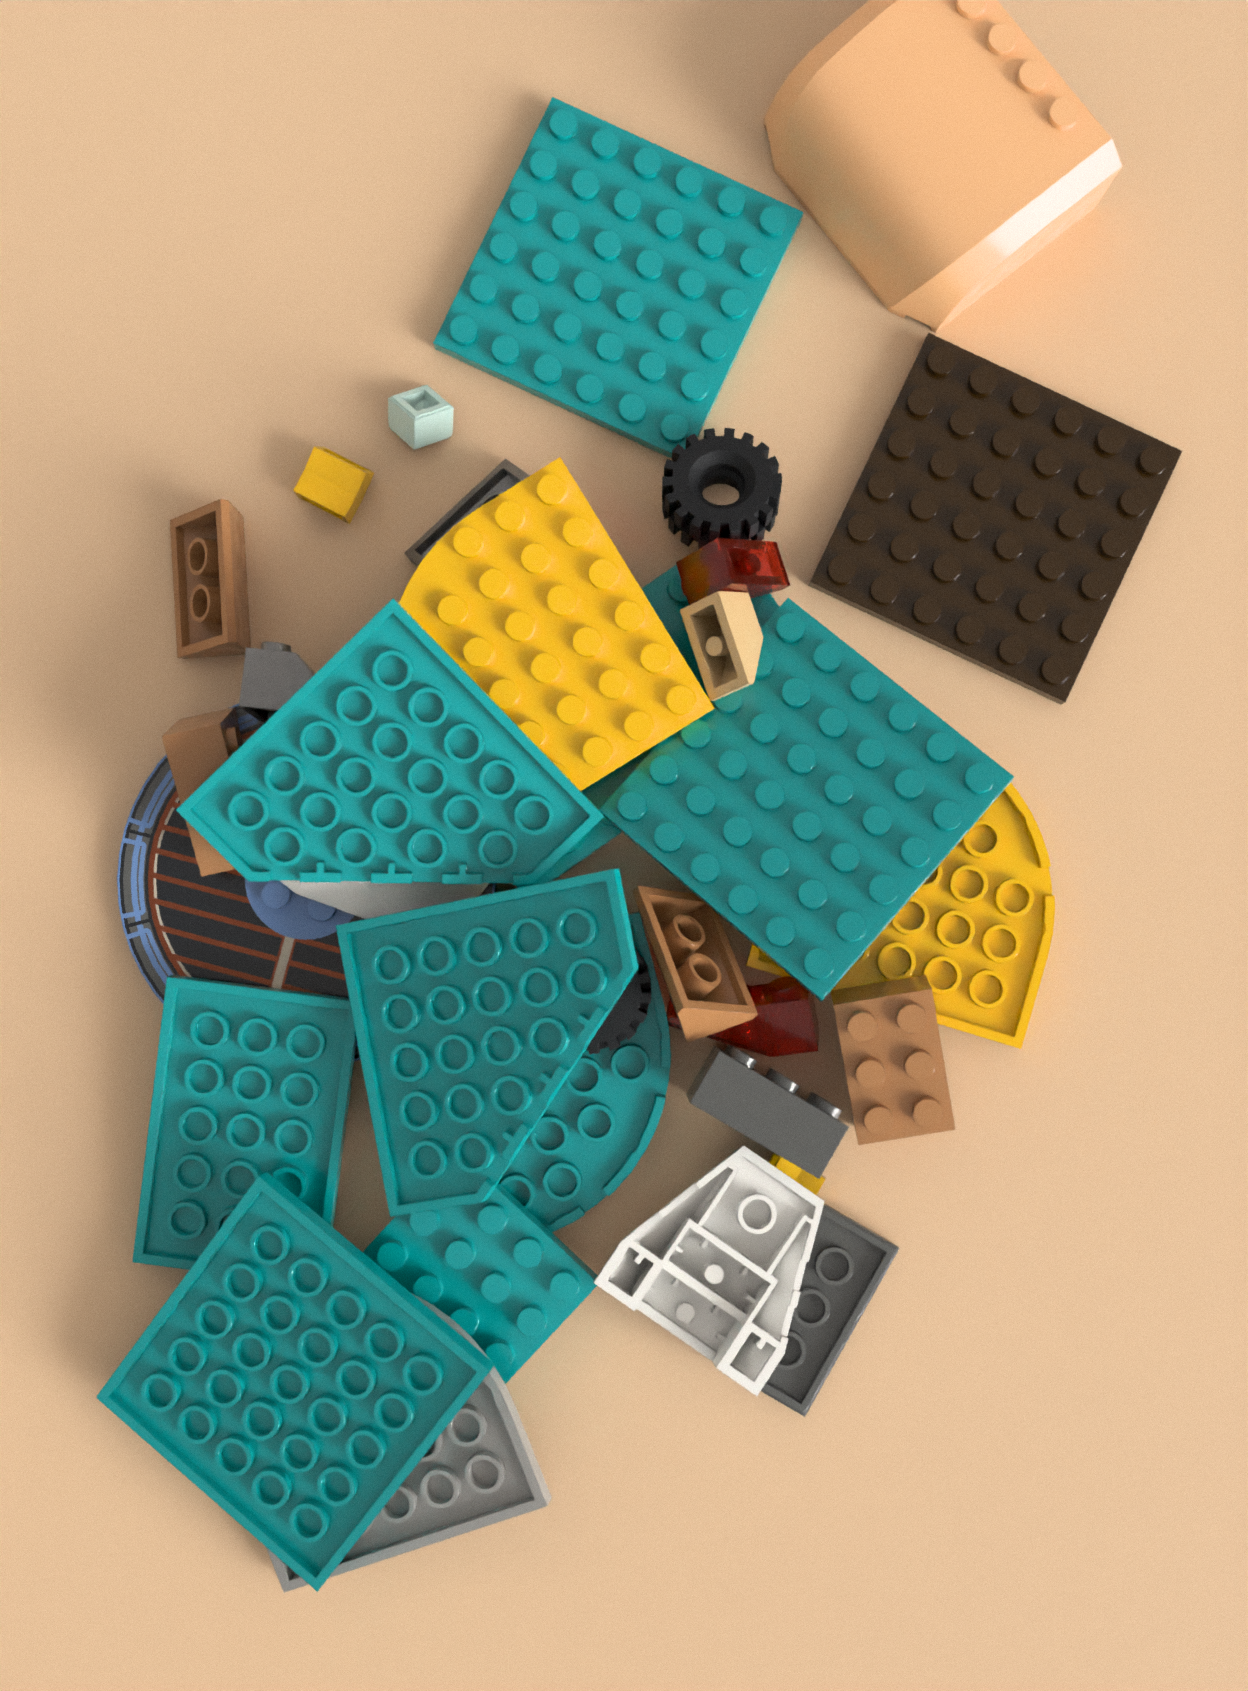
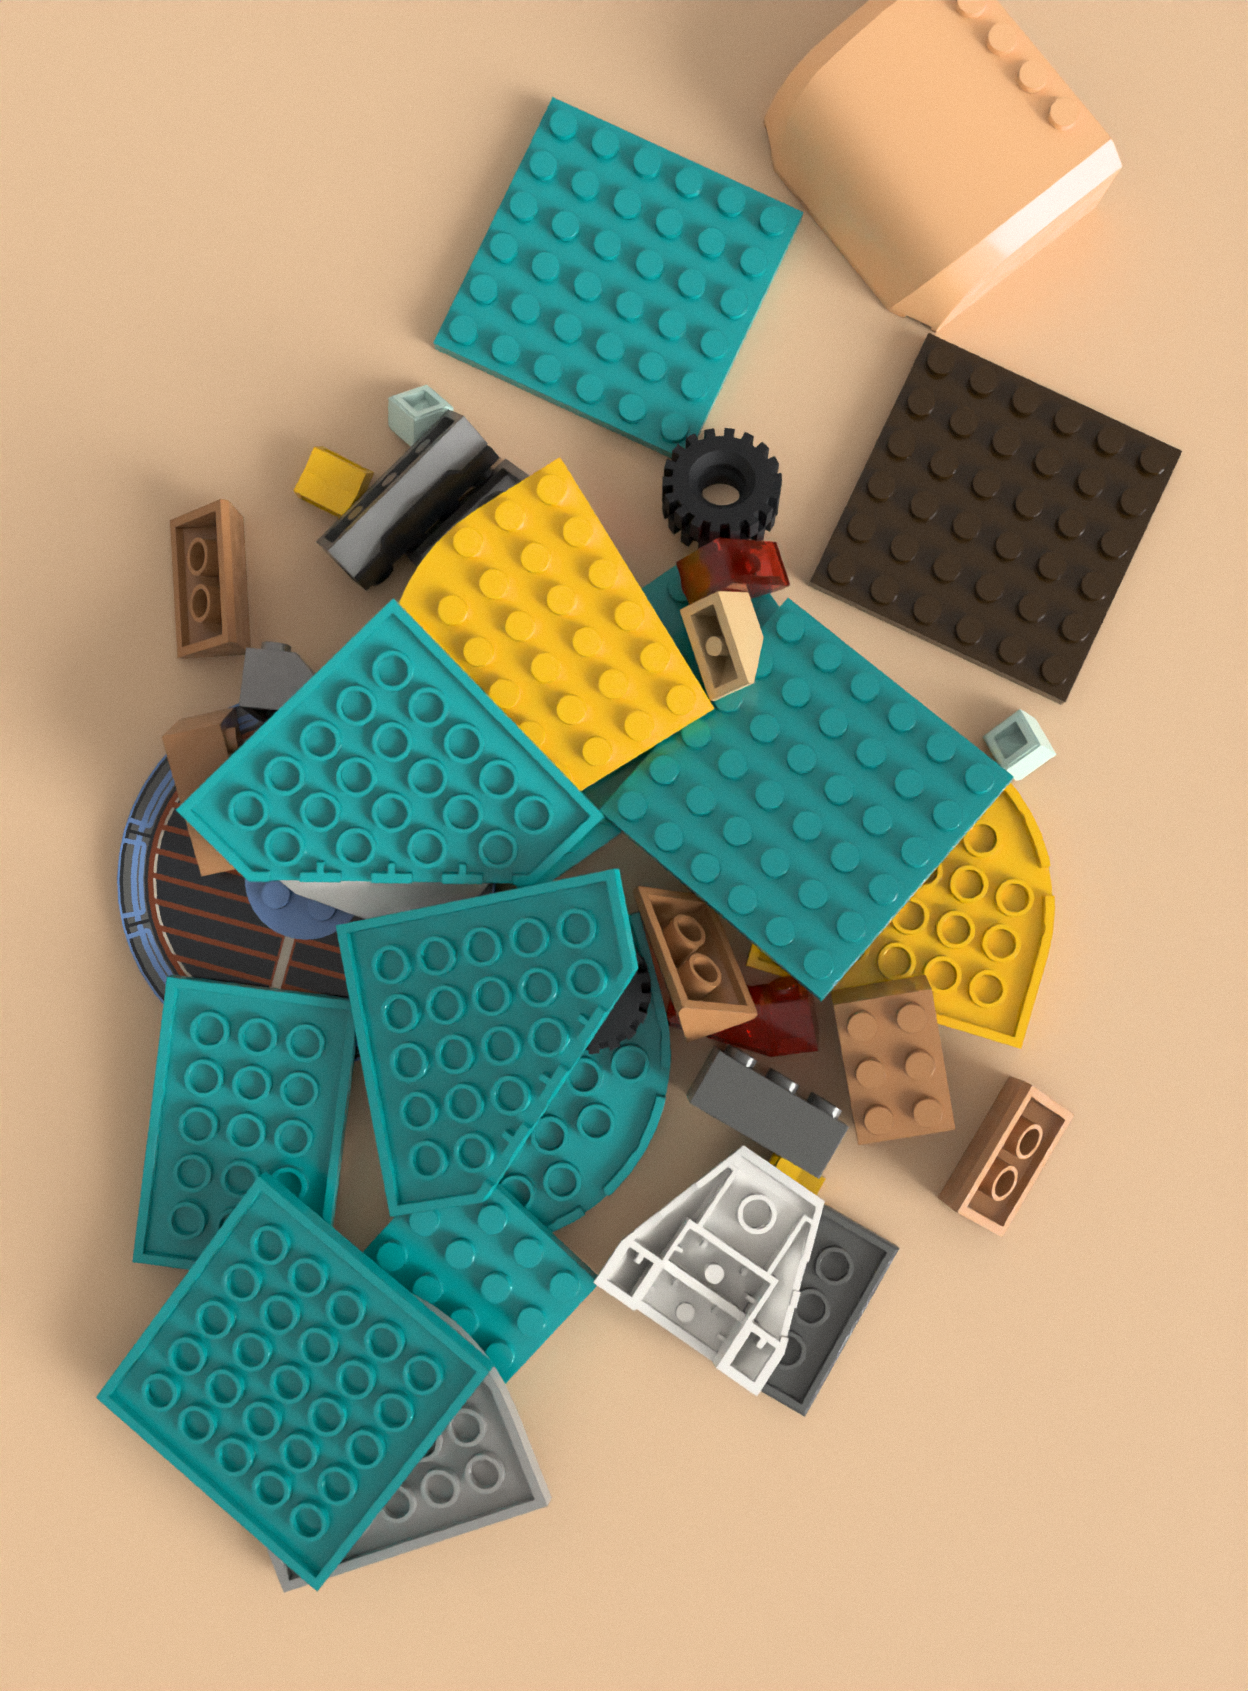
none -> piece [316,410,500,591]
none -> medium nougat slope [938,1076,1074,1237]
none -> light aqua slope [982,709,1056,780]

